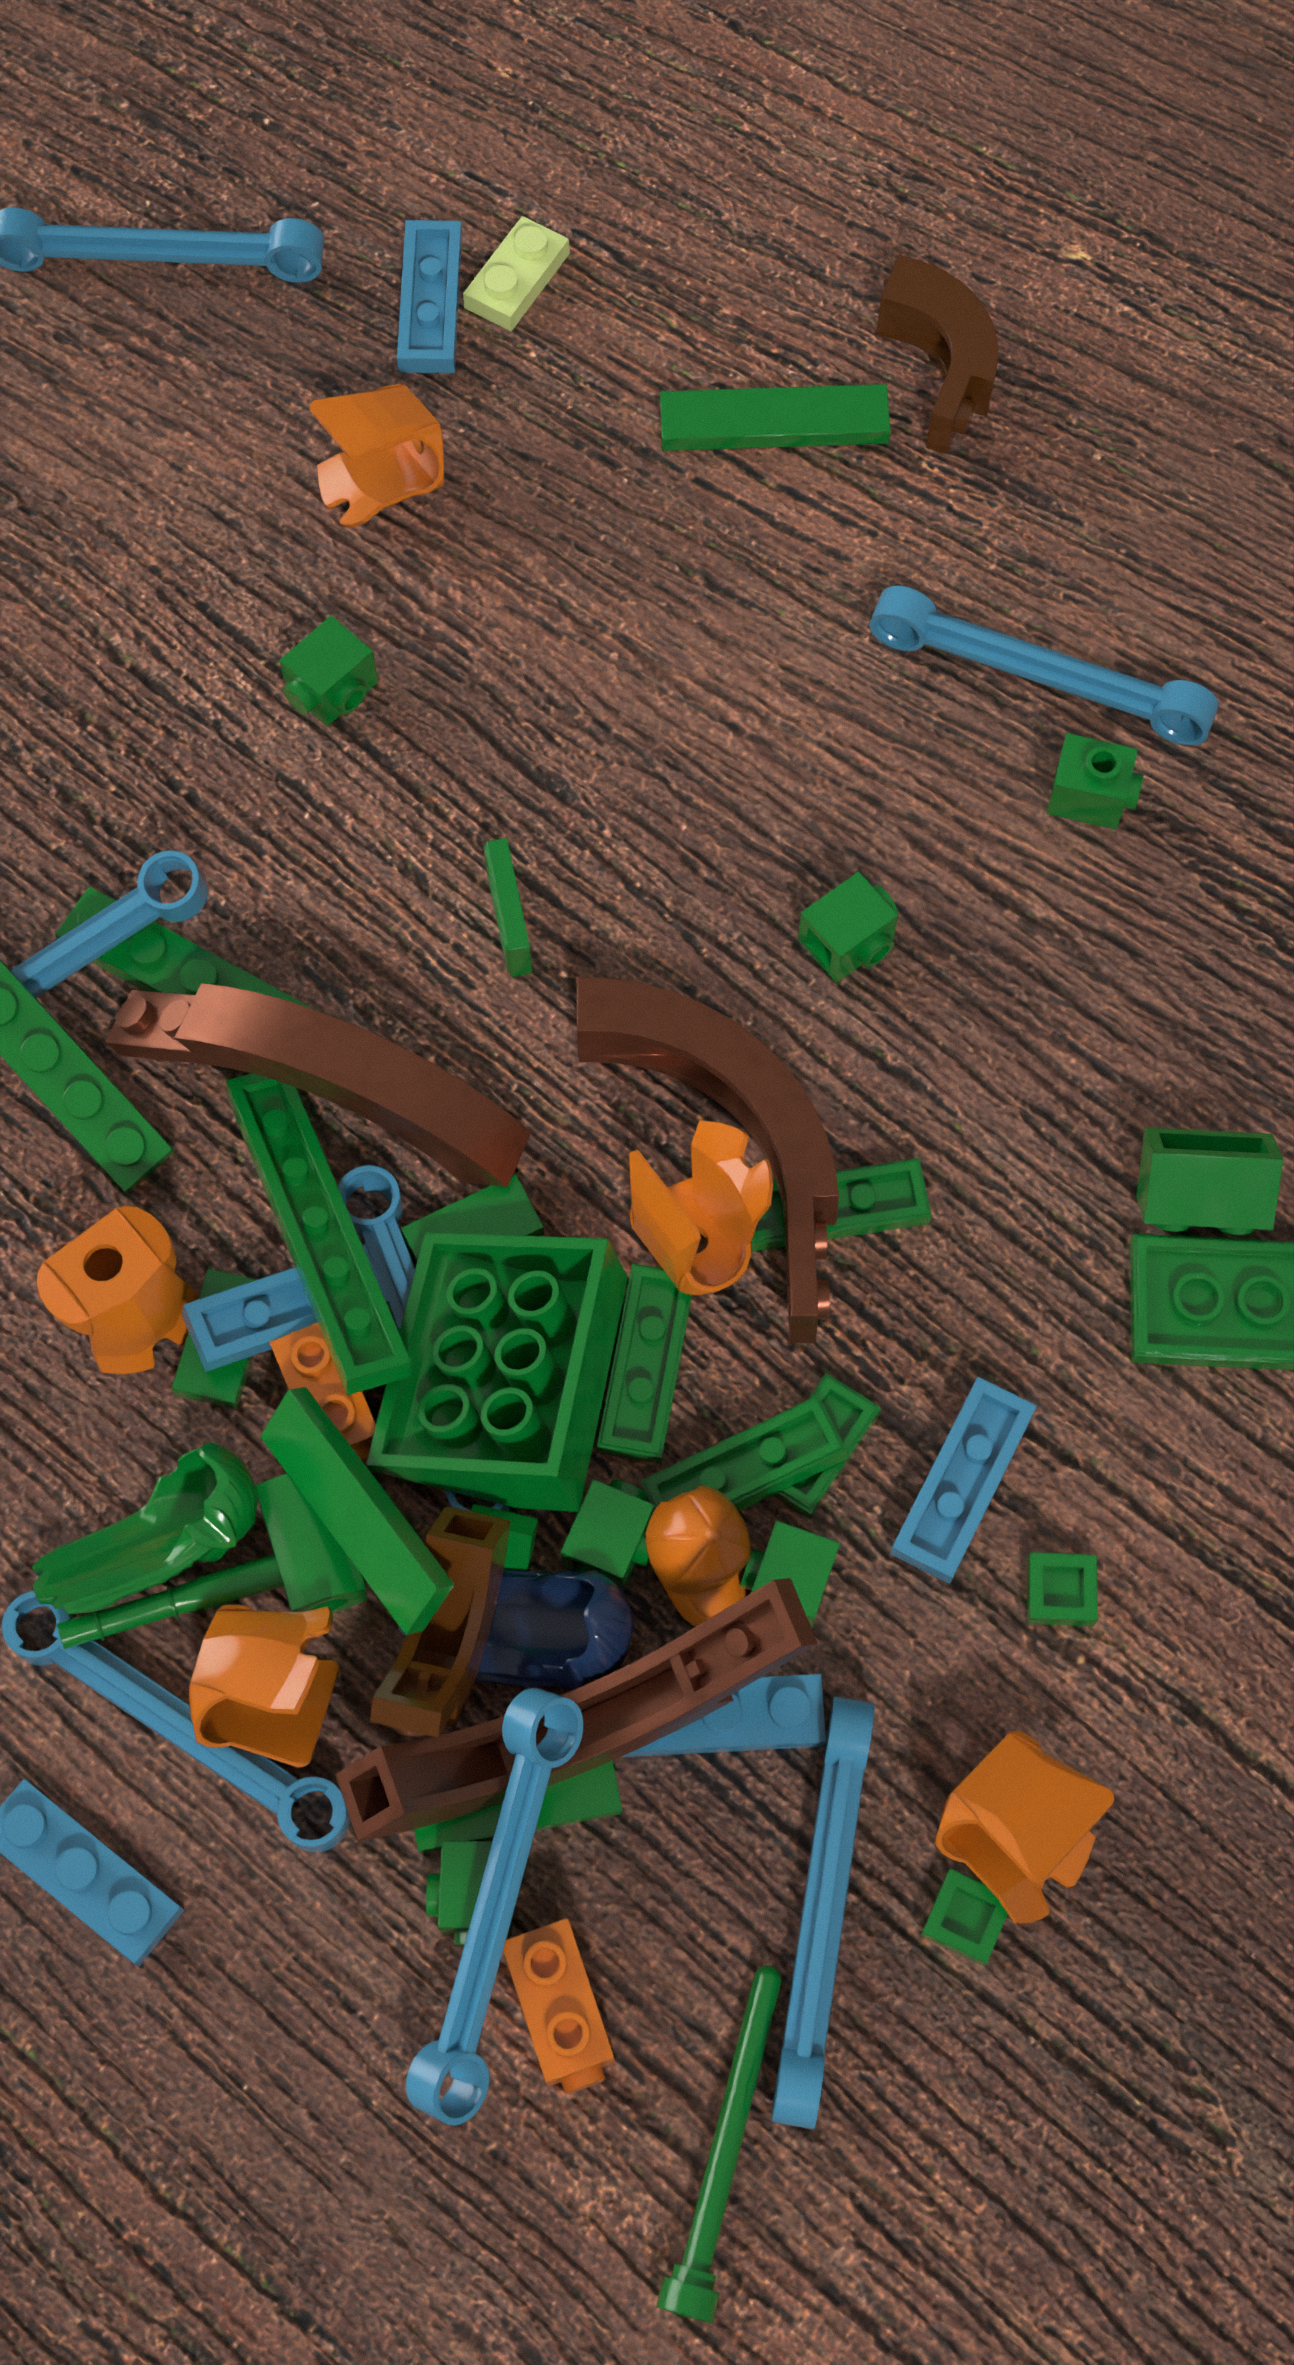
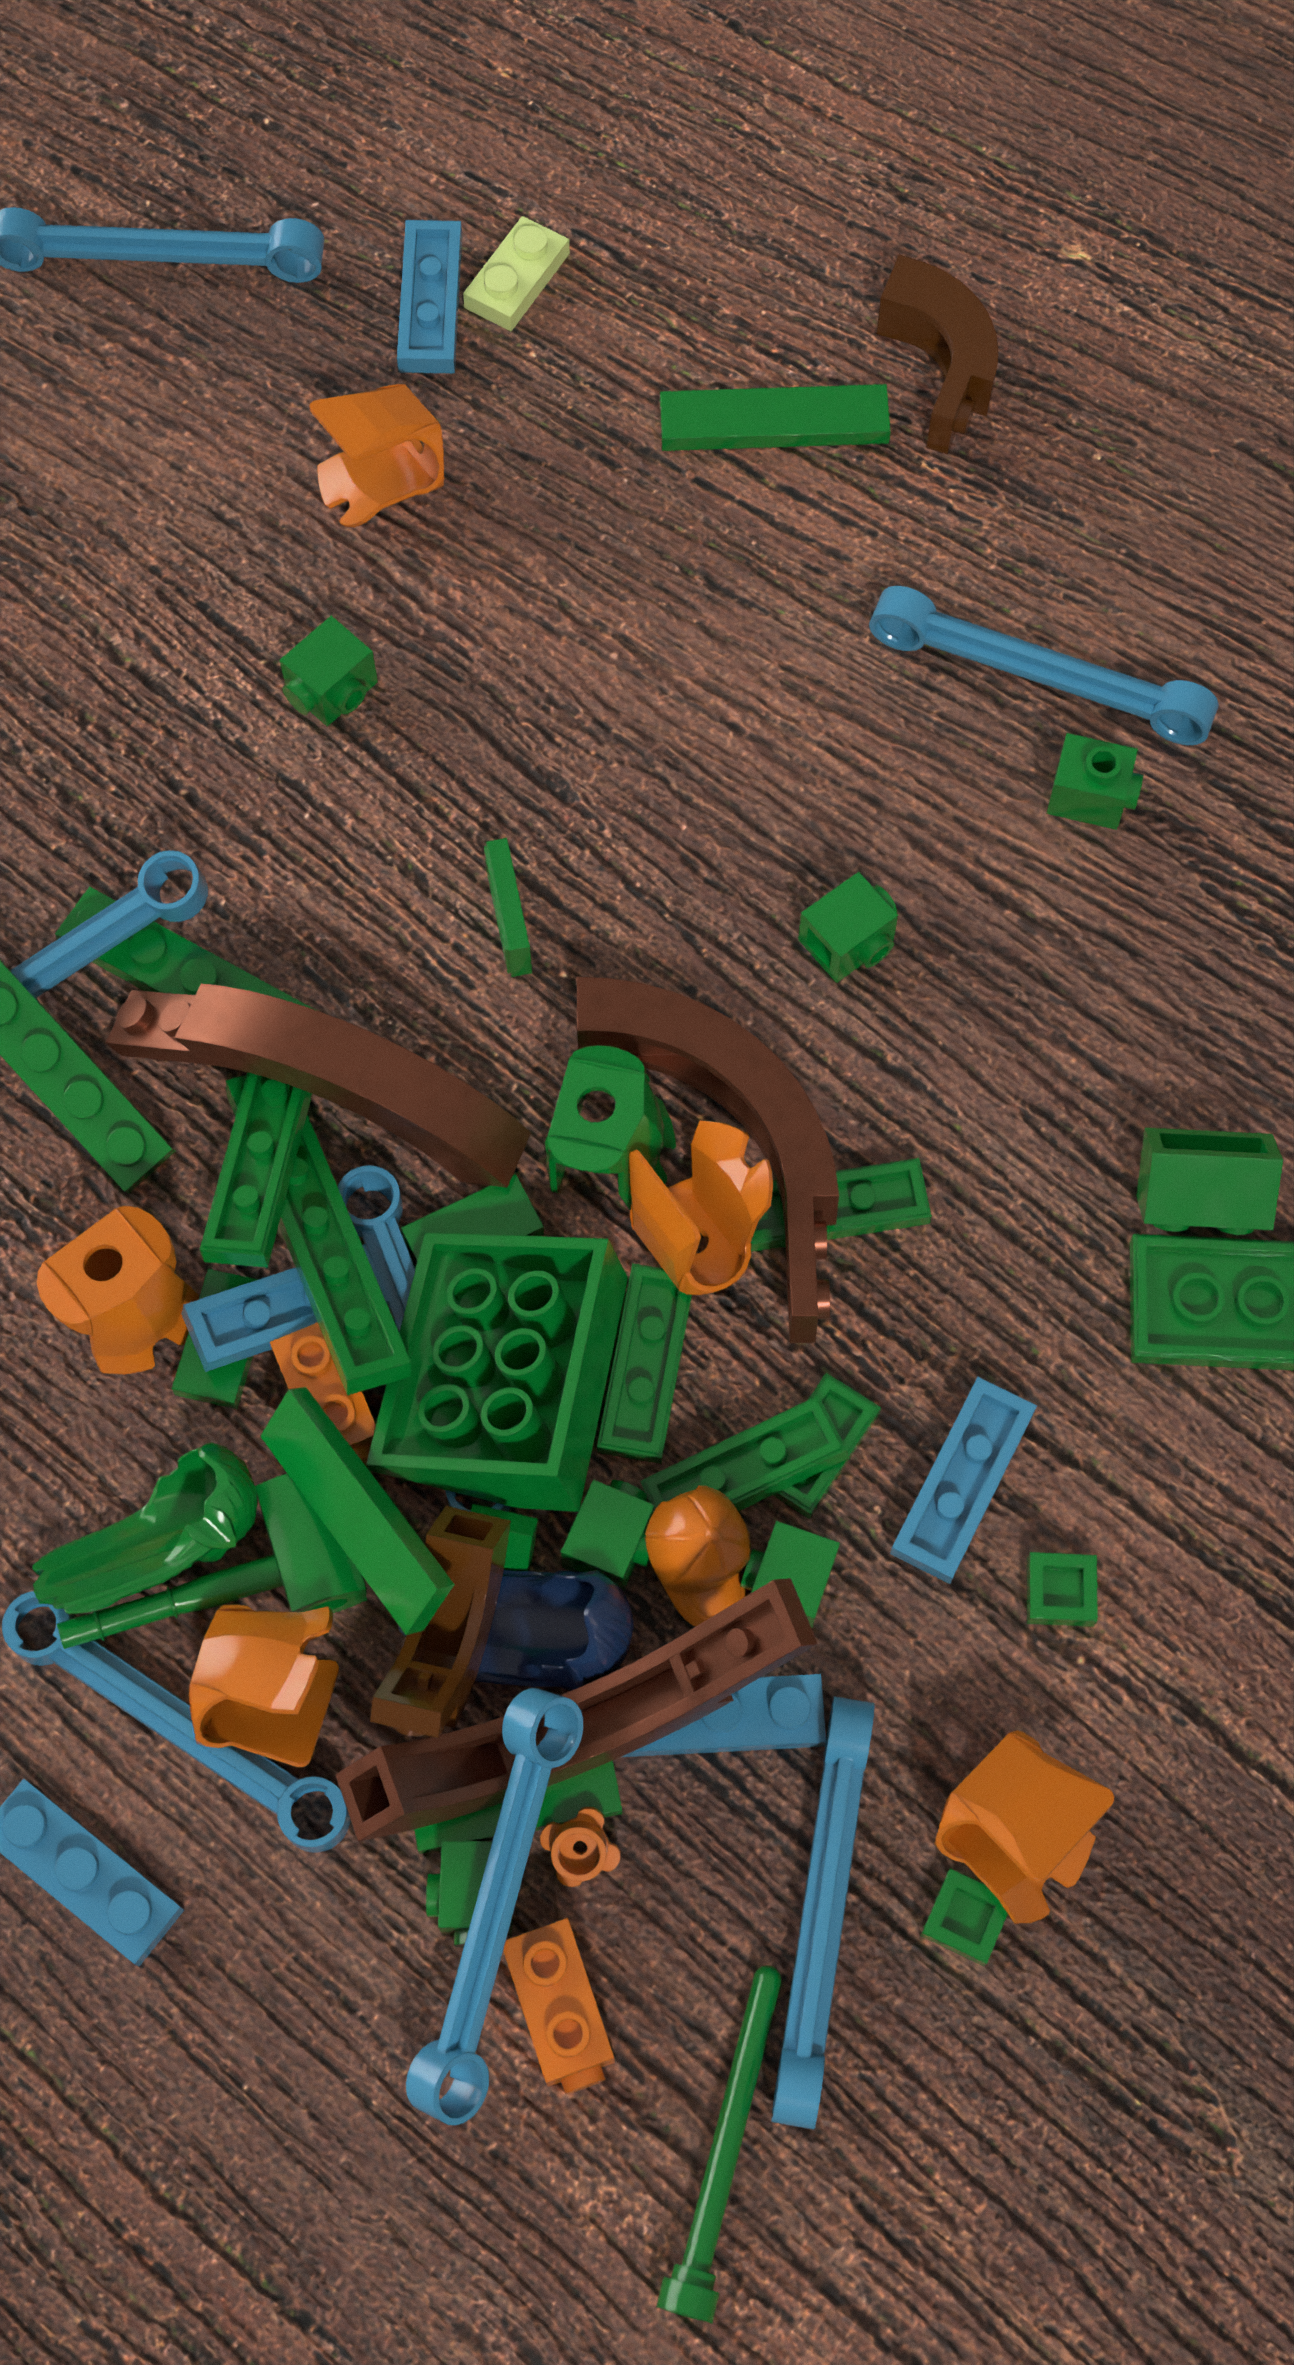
none -> green tile [200,1072,312,1268]
none -> orange plate [540,1807,621,1887]
none -> green piece [545,1045,676,1210]

